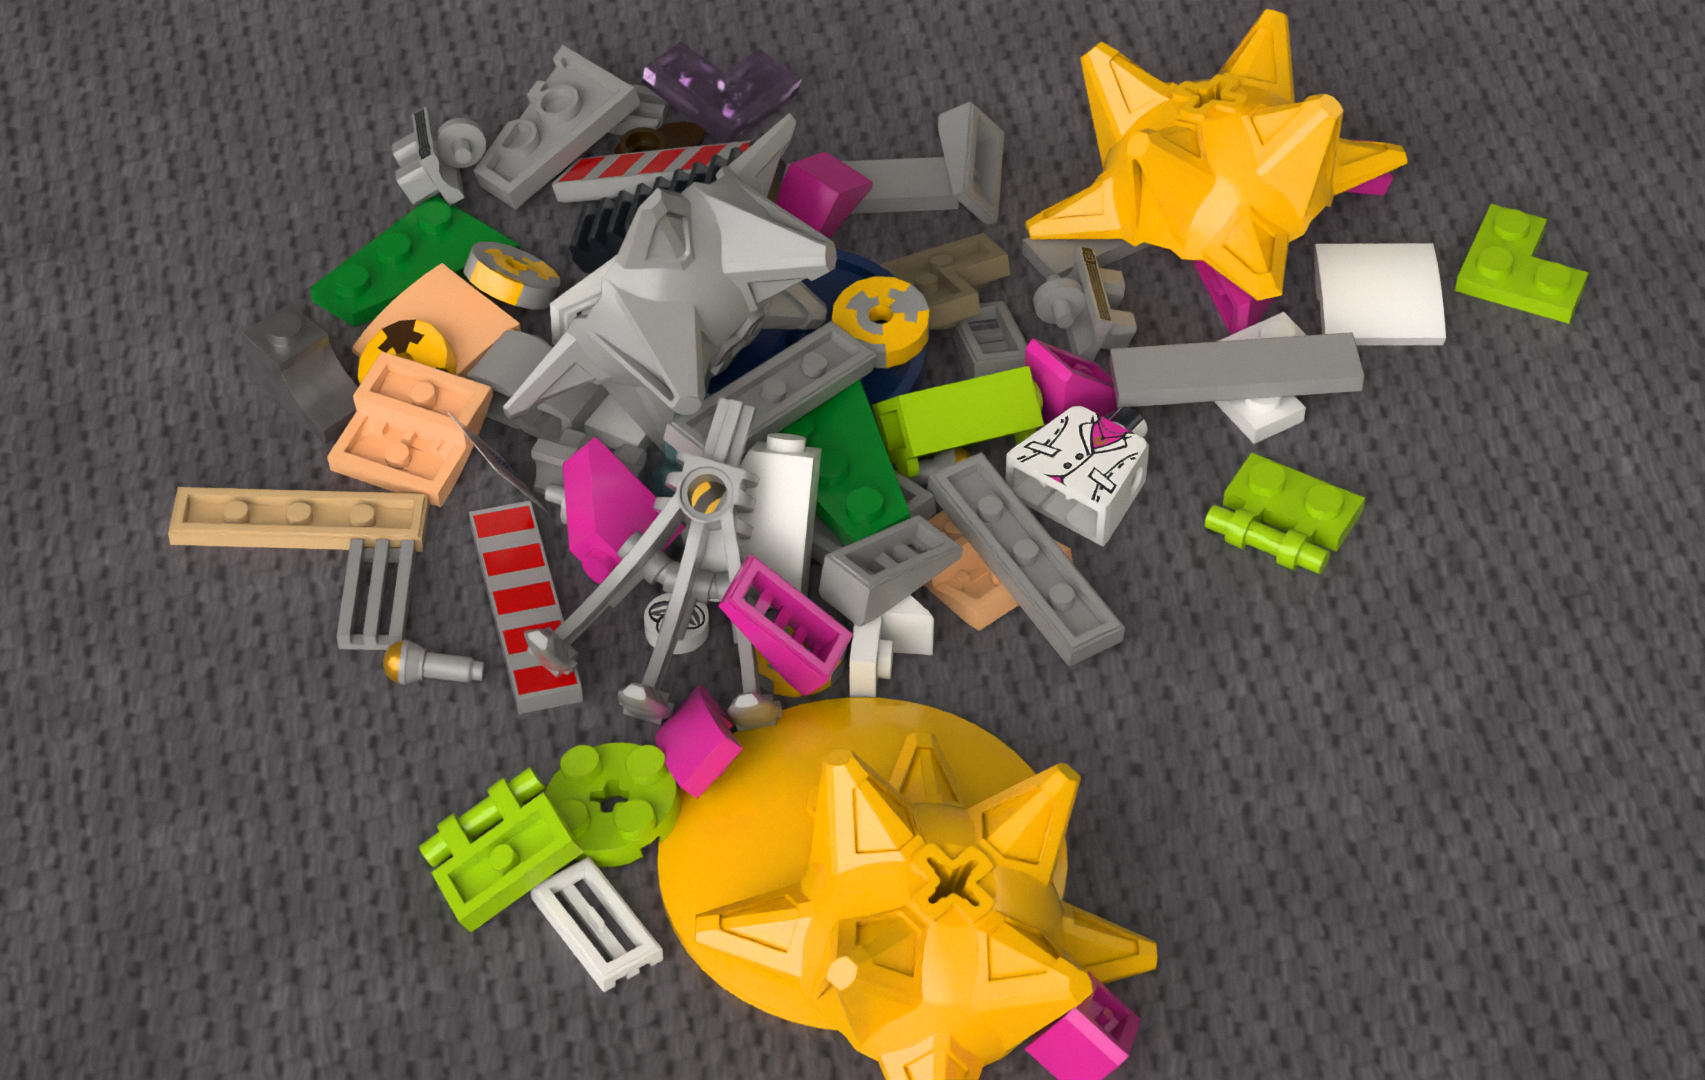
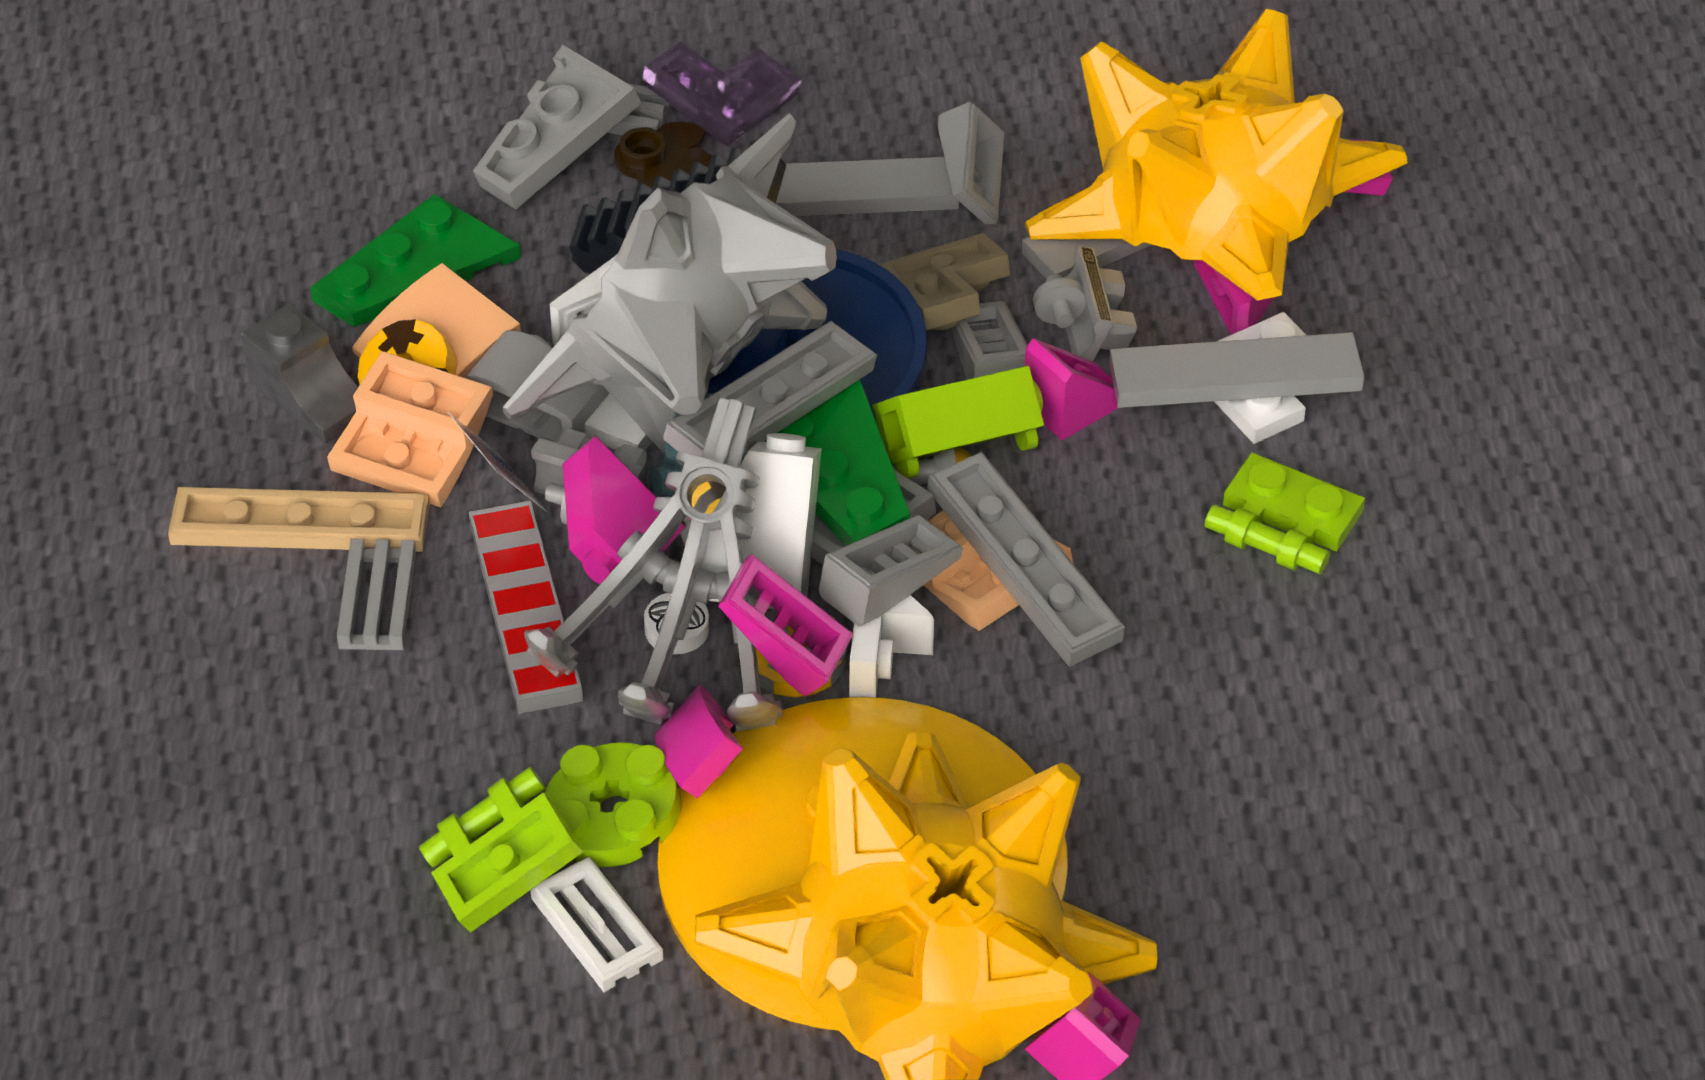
light grey piece [383,639,485,685] -> none
light grey hips [392,106,486,206] -> none
piece [464,242,560,310] -> none
light grey tile [551,140,753,203] -> none
dark pink slope [776,151,873,239] -> none
yellow piece [832,276,930,368] -> none
white torso [1005,406,1149,546] -> none
white slope [1313,243,1446,345] -> none
lime plate [1455,203,1589,324] -> none

